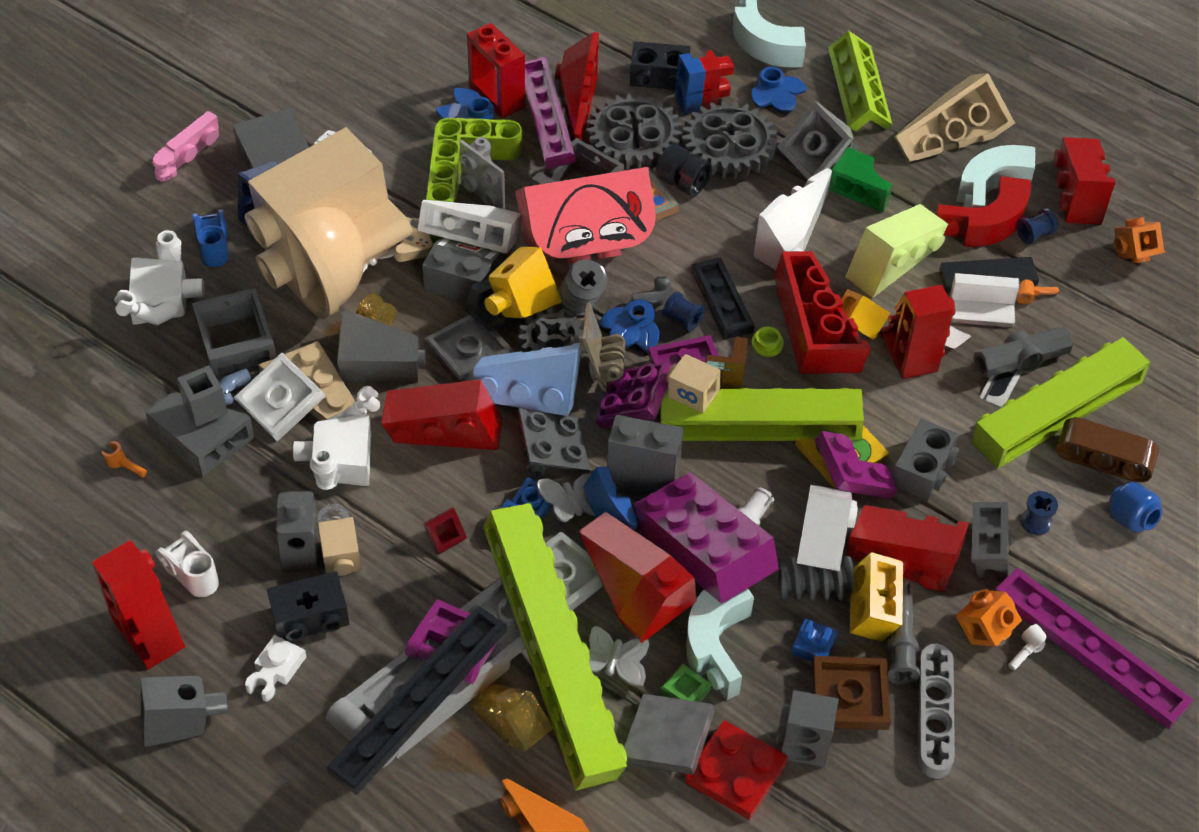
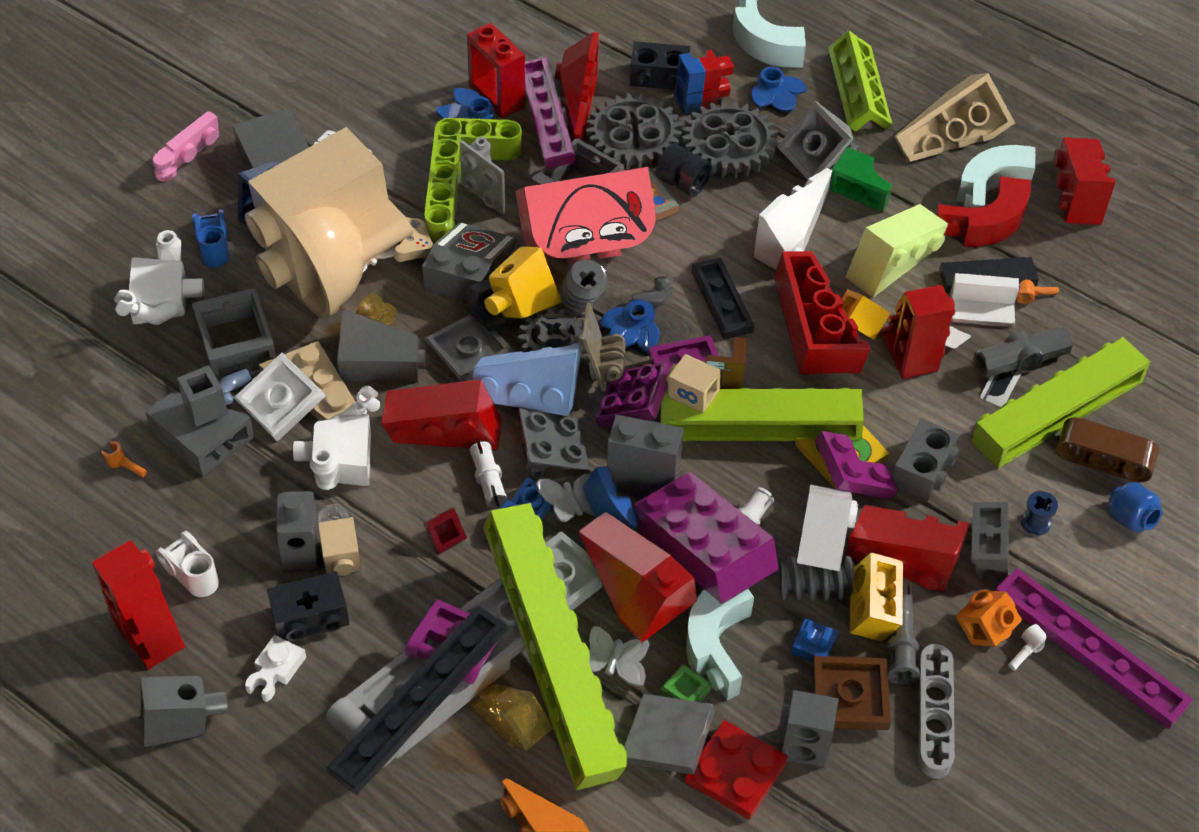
white slope [417,200,521,254] -> none
dark blue bush [662,291,705,331] -> none
lime plate [751,326,784,357] -> none
dark blue bush [1016,208,1058,244] -> none
orange brick [1114,217,1165,263] -> none
none -> white pin [470,441,507,508]

